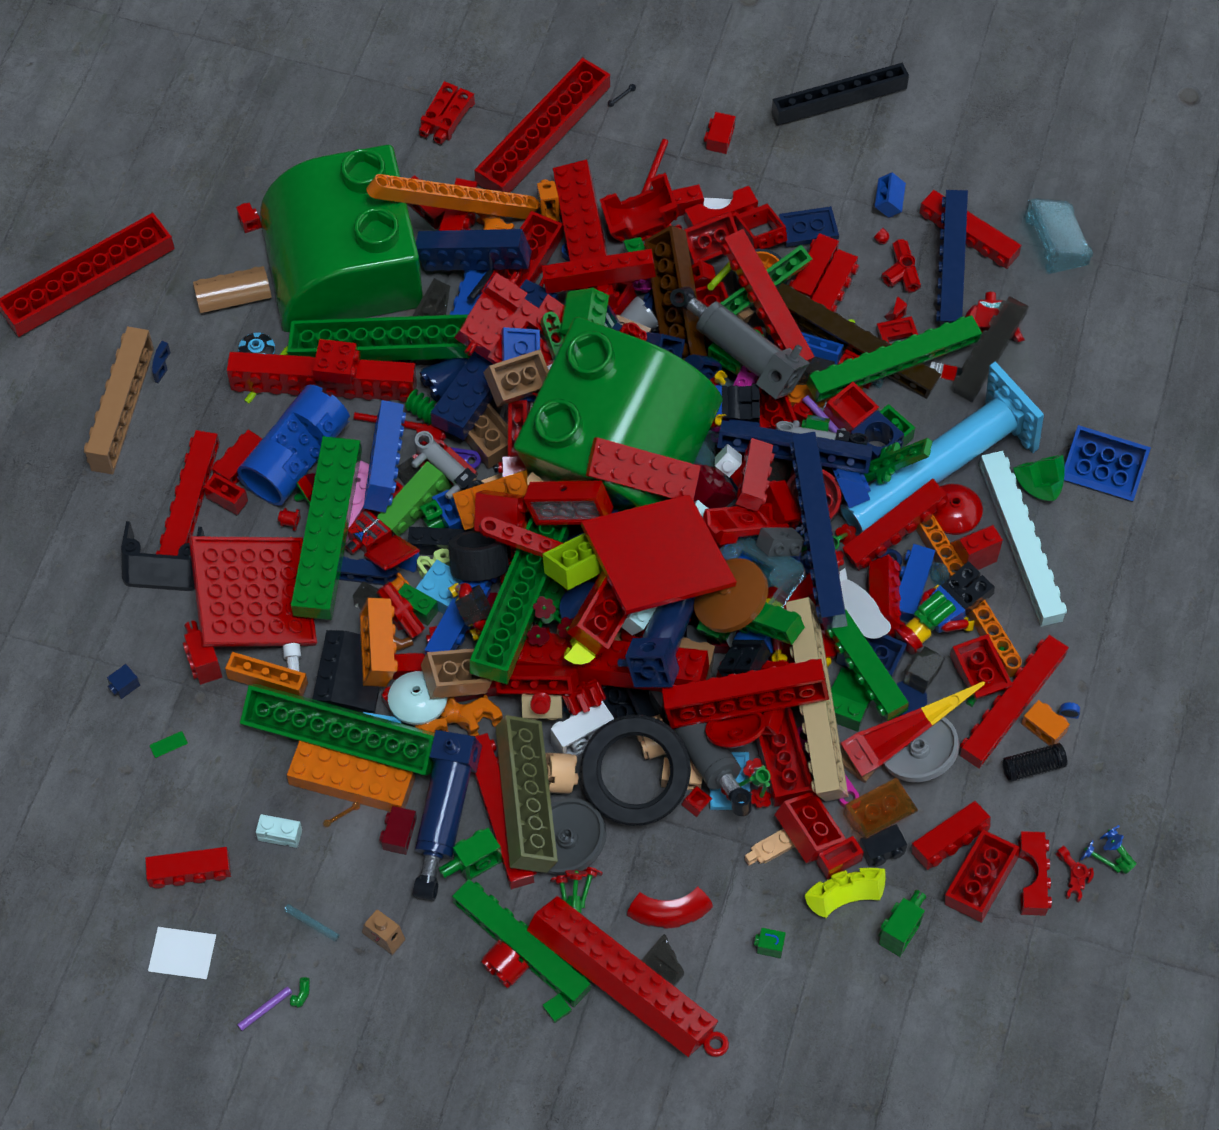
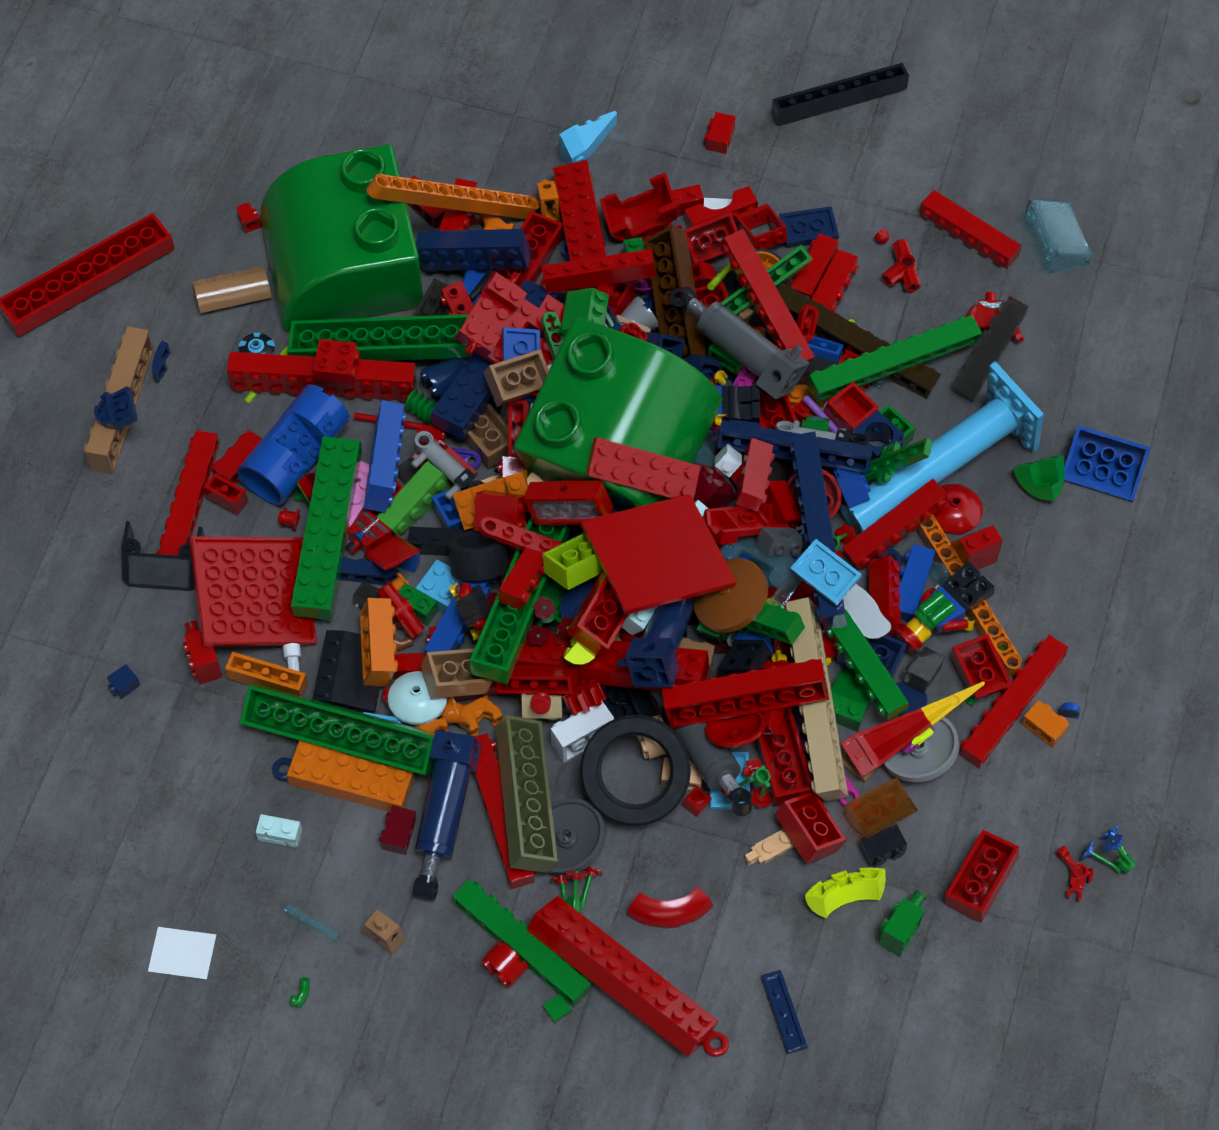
red brick [145,847,231,888] -> none
green sticker [150,731,188,758] -> none
medium lavender bar [237,986,292,1031] -> none
clear orange hinge [323,802,360,827] -> none
yellowish green leg [417,548,450,579] -> none
red hips [419,81,475,144] -> none
green leg [419,499,445,528] -> none
green brick [438,828,502,881] -> none
red brick [474,57,610,193] -> none
light nougat brick [545,753,579,794] -> none
black hinge [608,84,636,107] -> none
red bar [641,139,668,193] -> none
clear smoke wing [641,934,684,987] -> none
green brick [754,928,786,959] -> none
red piece [817,836,864,879] -> none
blue brick [875,172,906,218] -> none
red plate [876,316,918,345] -> none
red slope [884,297,907,321] -> none
red brick [912,801,991,870] -> none
sticker [930,362,964,382] -> none
dark blue brick [936,190,968,326] -> none
light aqua brick [979,451,1067,627] -> none
black piece [1002,743,1068,782] -> none
red arch [1018,831,1052,916] -> none
none -> dark blue slope [94,386,138,429]
none -> dark blue piece [272,757,292,781]
none -> red brick [439,281,473,315]
none -> red brick [499,547,545,610]
none -> medium azure wedge [559,111,617,164]
none -> dark blue tile [761,970,808,1054]
none -> medium azure plate [790,539,862,606]
none -> red plate [797,304,819,342]
none -> neon yellow piece [903,727,935,755]

